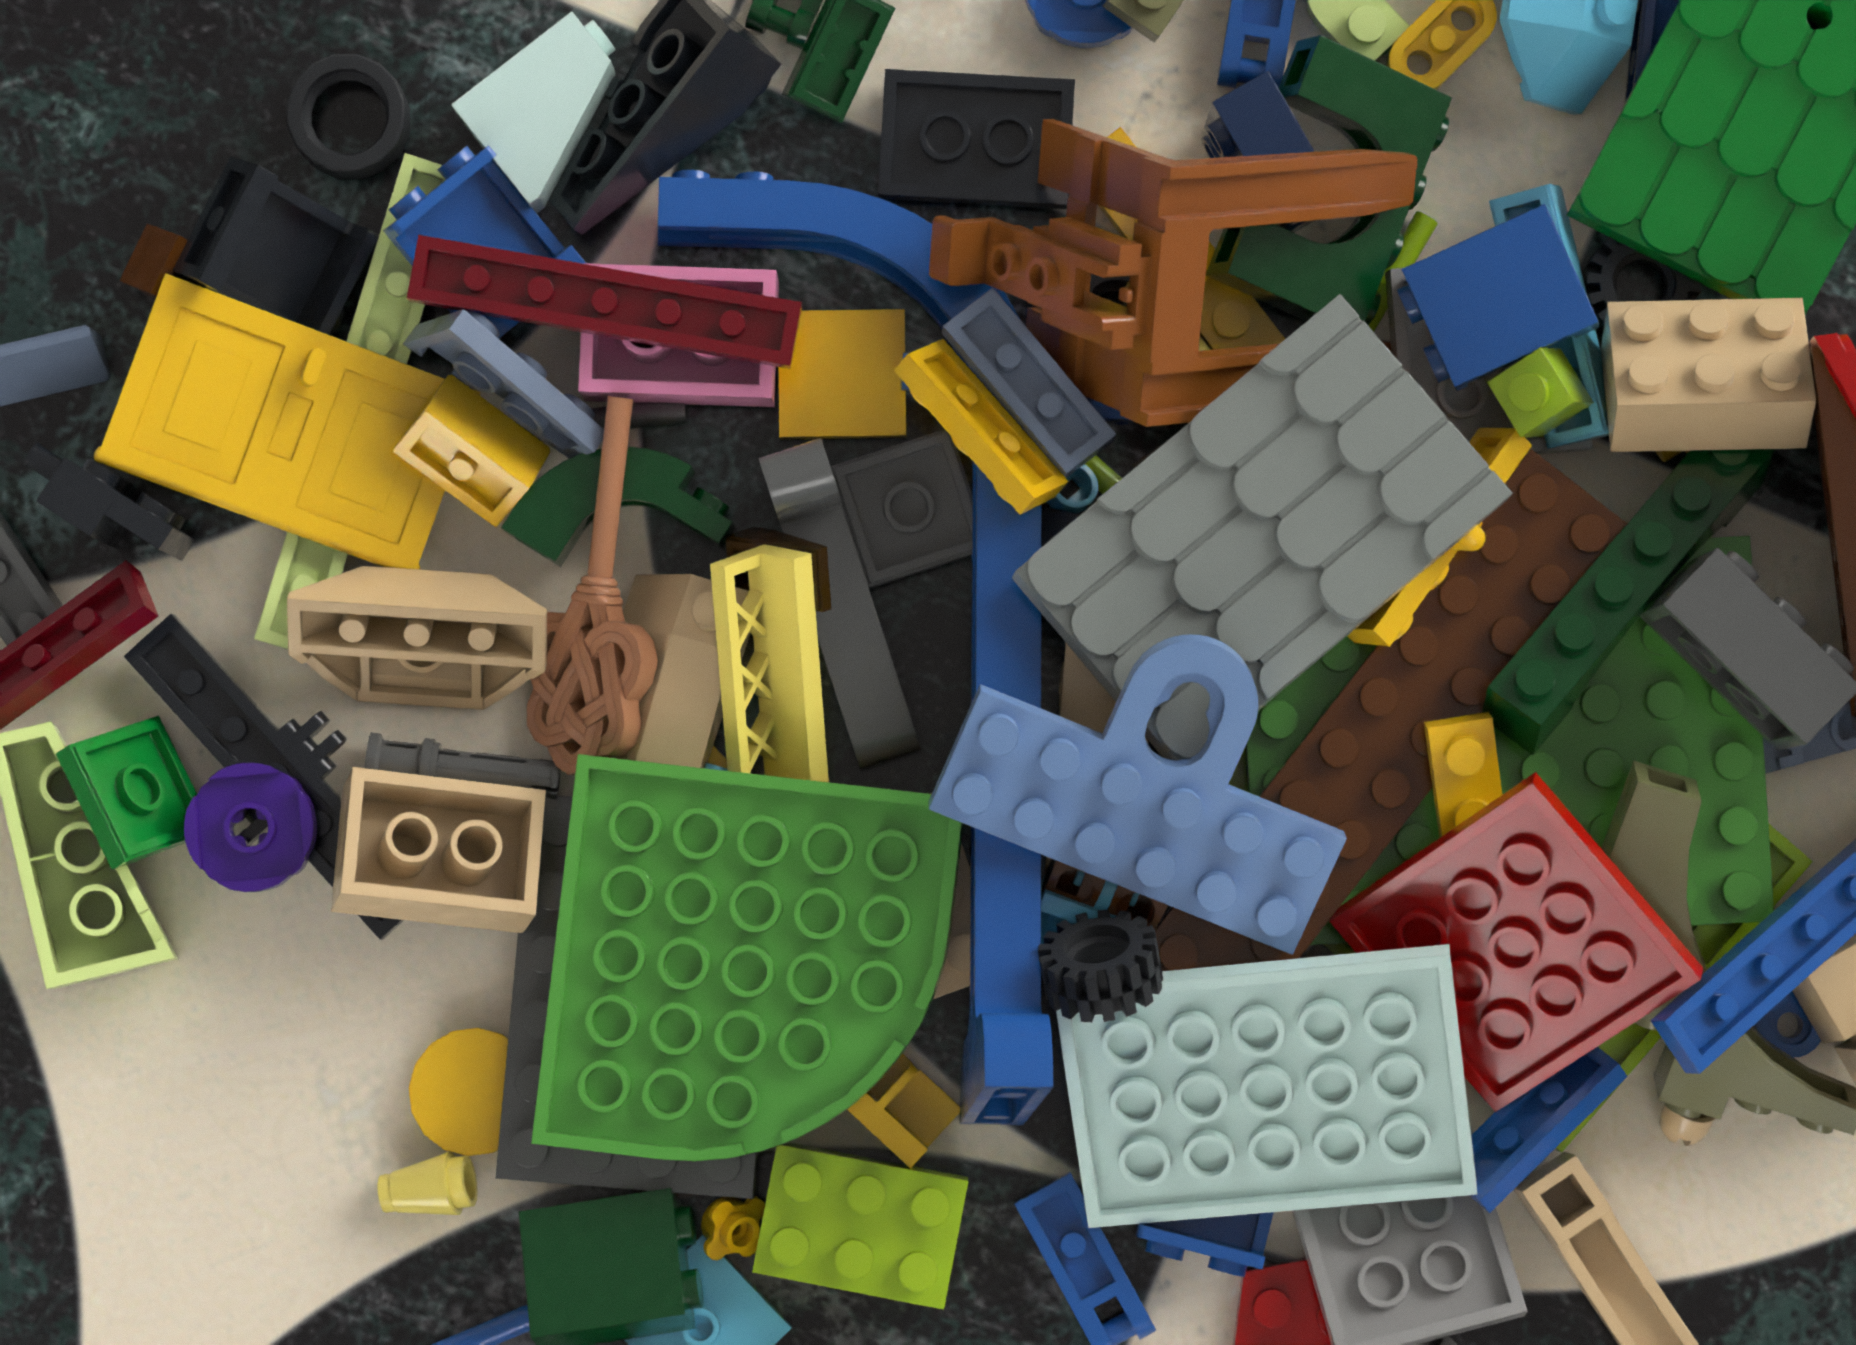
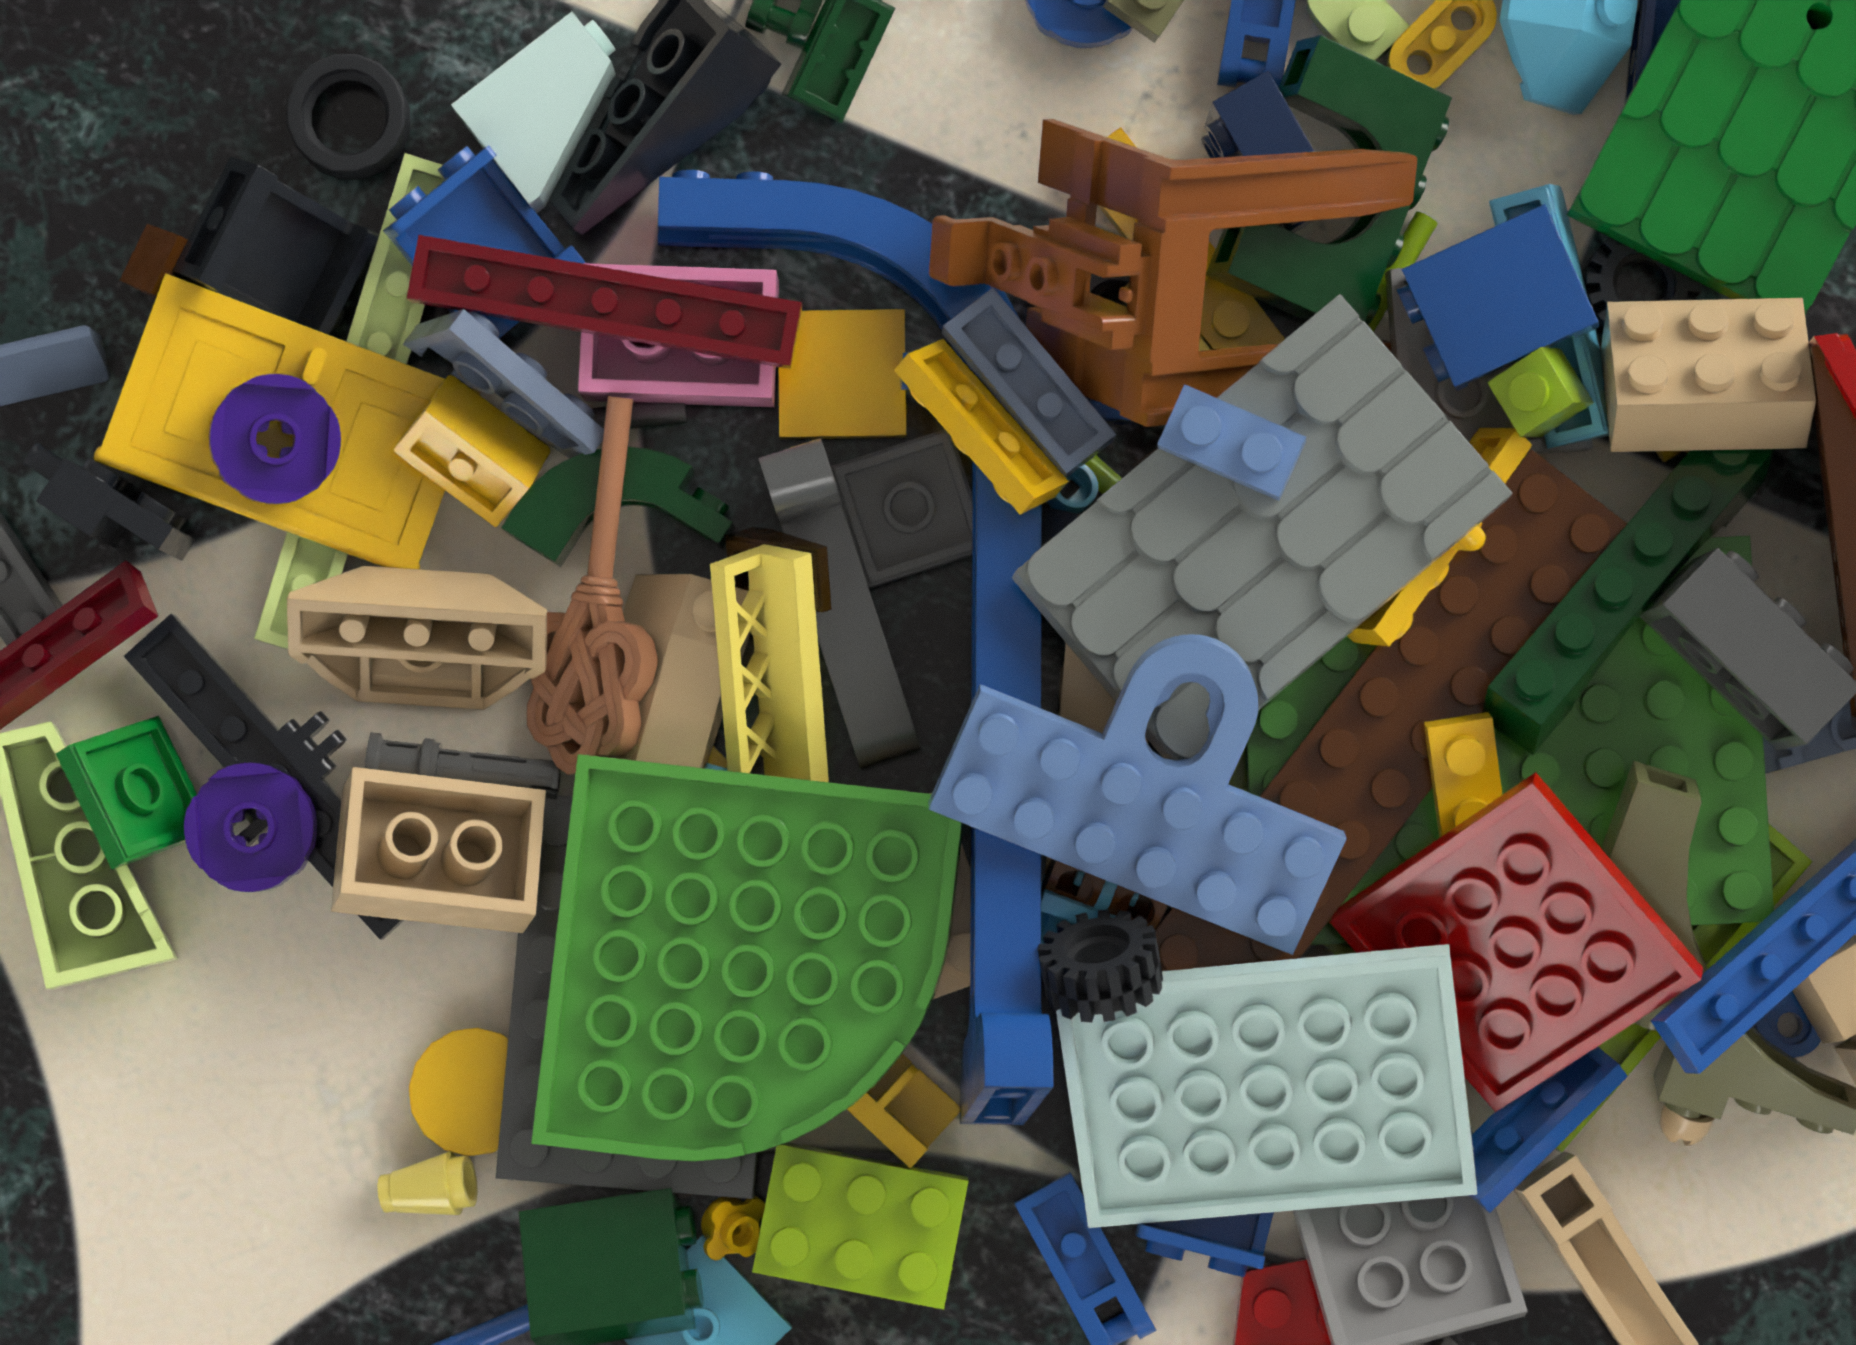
black plate [878,69,1075,209] -> none
none -> dark purple plate [209,374,341,504]
none -> medium blue plate [1157,384,1306,501]

